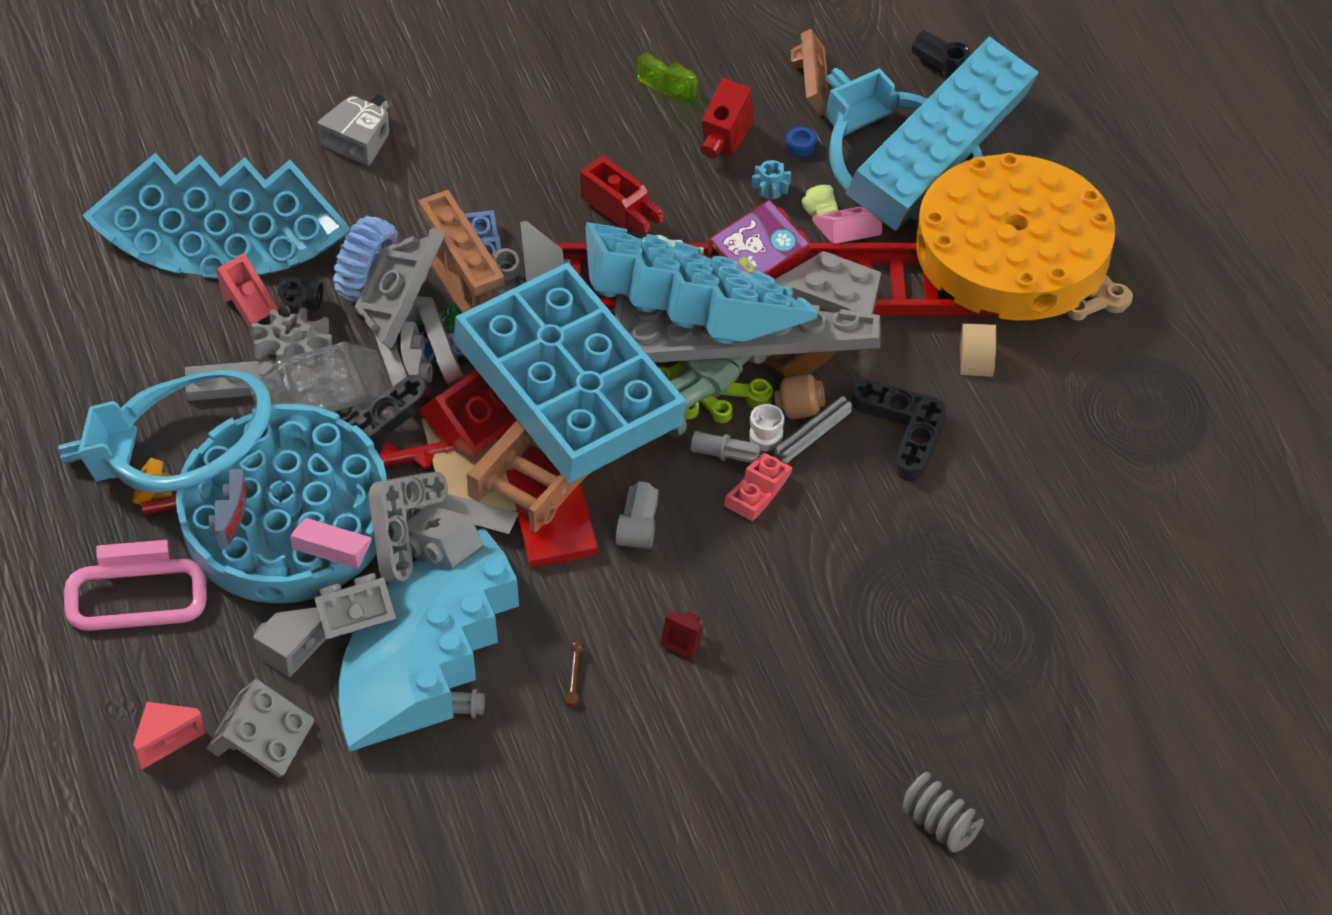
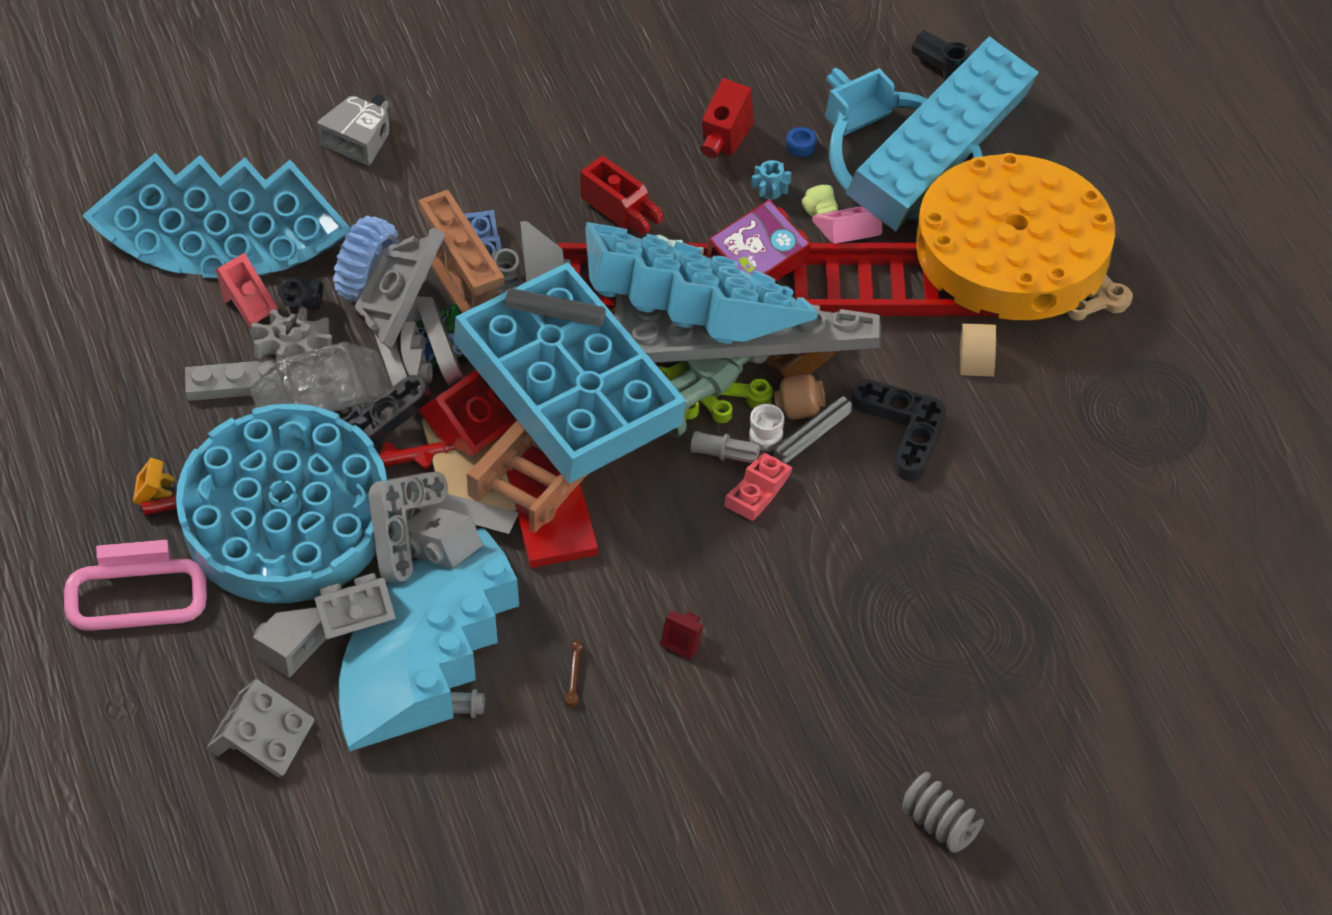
medium azure brick [58,370,272,493] -> none
coral slope [133,702,205,770] -> none
sand blue slope [209,469,247,550] -> none
bright pink slope [290,518,372,569] -> none
light grey piece [616,482,658,550] -> none
clear neon green slope [637,52,698,102] -> none
light grey wing [775,251,881,350] -> none
nougat hinge [790,29,829,117] -> none
none -> dark grey axle [505,288,606,327]

